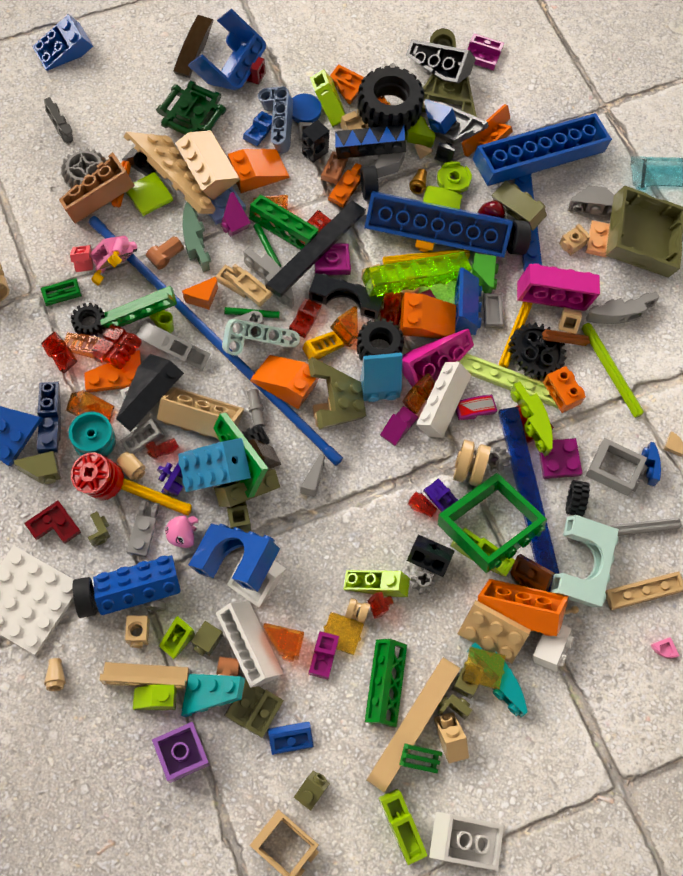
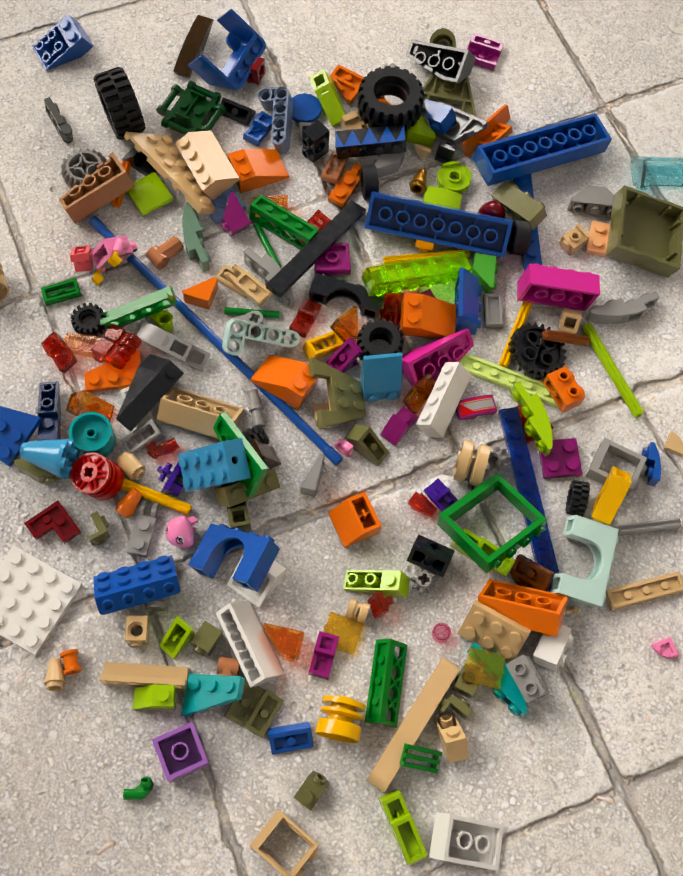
black tyre [72,577,97,618] -> none
none -> dark azure cone [20,439,80,479]
none -> orange bush [60,649,83,675]
none -> black tyre [93,67,146,140]
none -> orange cone [115,488,143,518]
none -> green arm [123,776,154,800]
none -> black slope [221,97,256,126]
none -> yellow wheel [315,695,366,743]
none -> magenta slope [326,338,363,373]
none -> orange slope [328,491,382,548]
none -> bright pink tile [334,439,353,457]
none -> olive slope [344,424,390,466]
none -> clear pink bush [432,623,451,643]
none -> light grey panel [505,655,550,703]
none -> yellow window [592,466,632,525]

